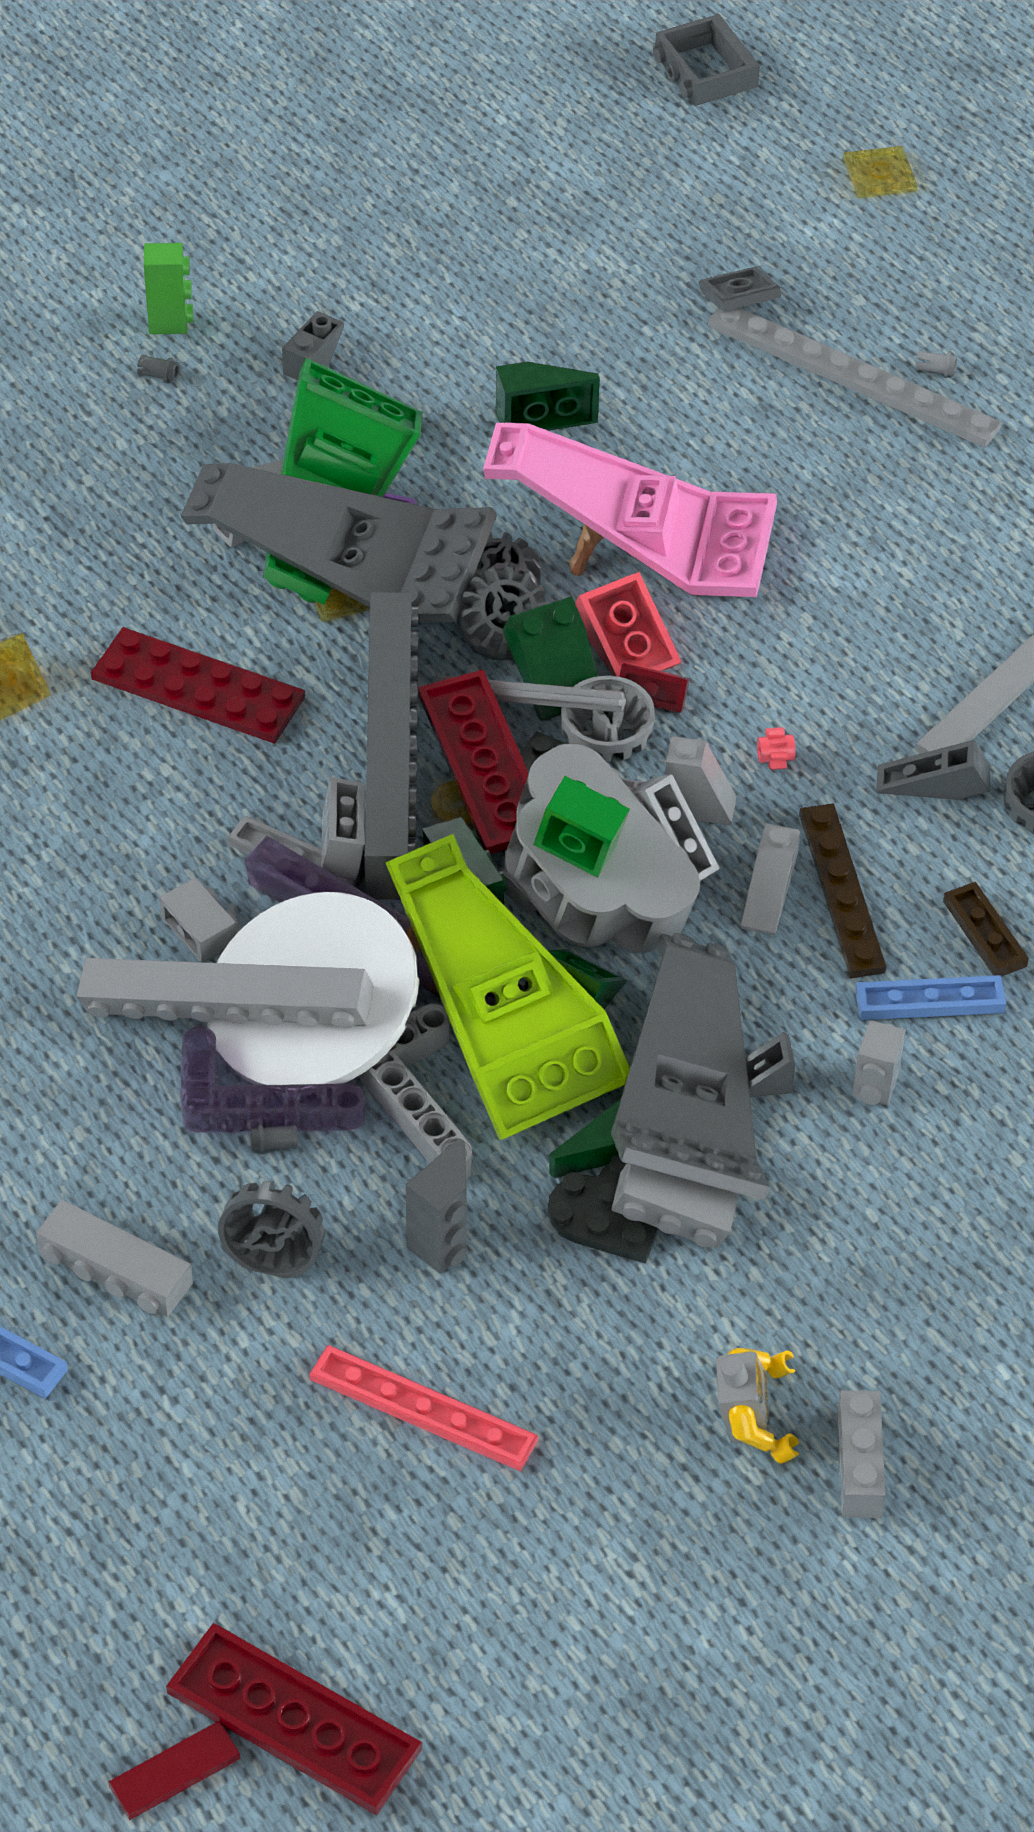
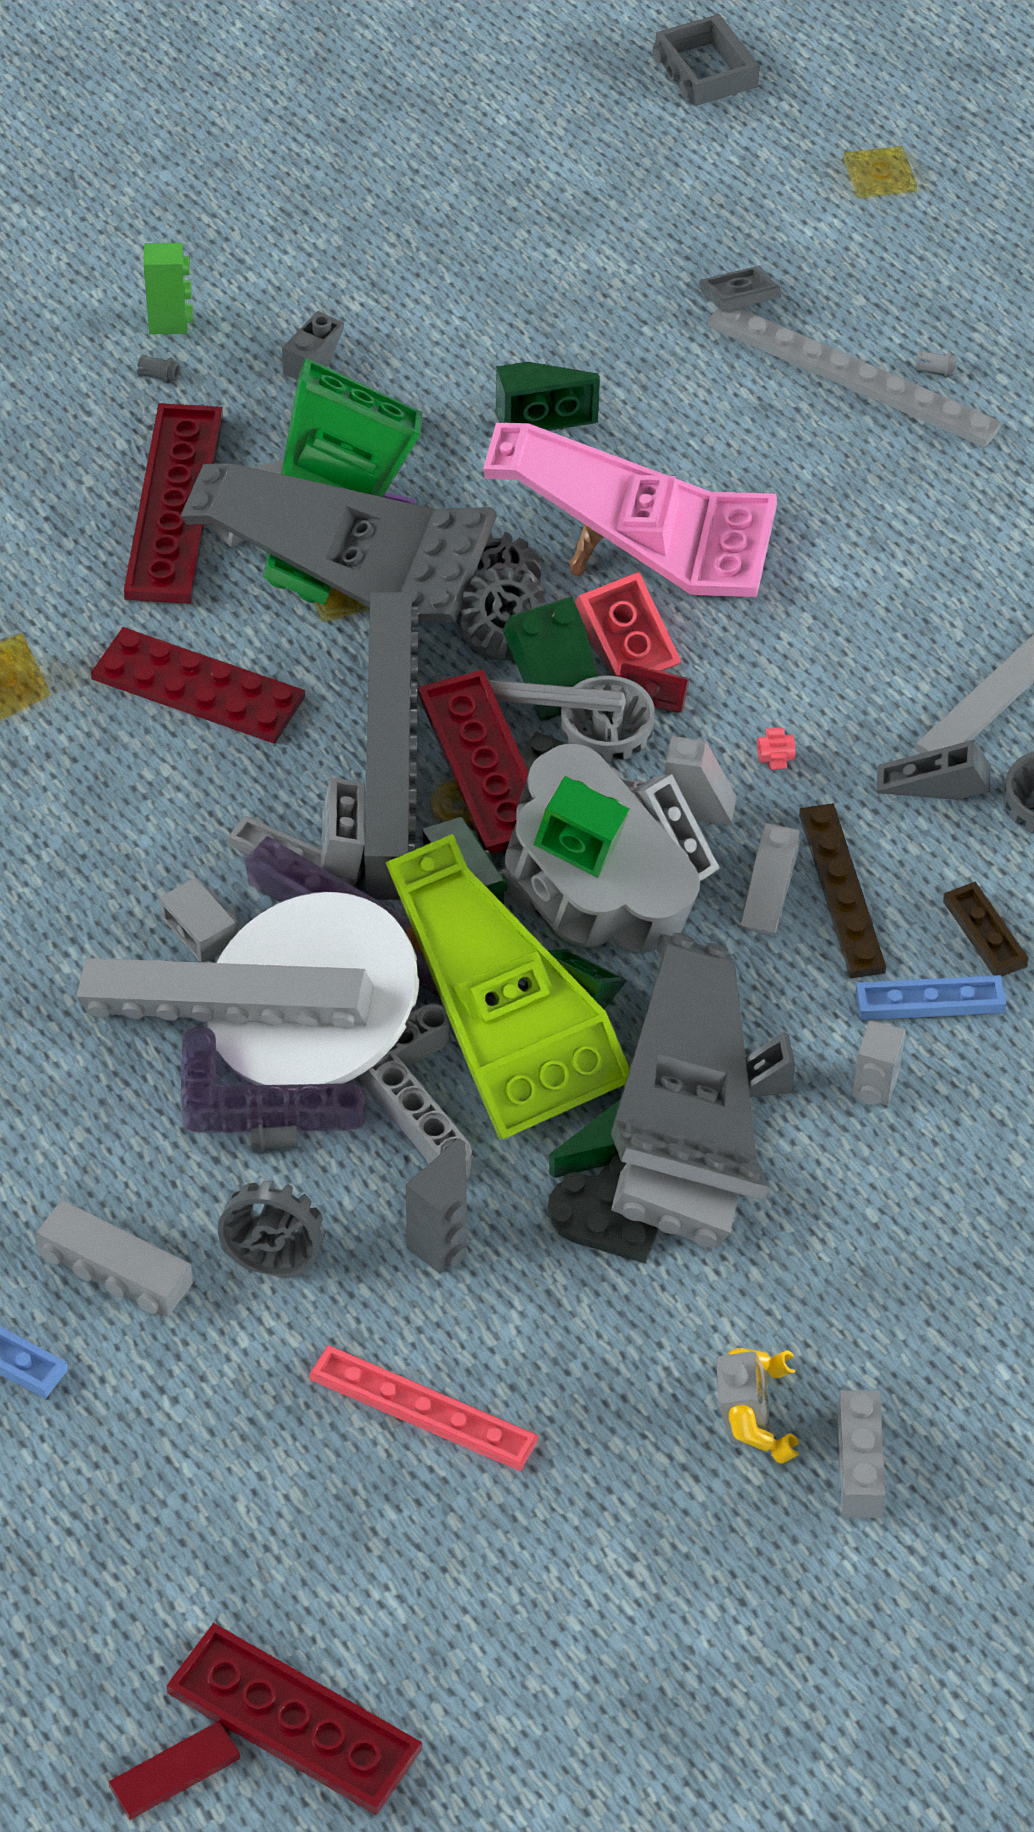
none -> dark red plate [124,403,223,604]

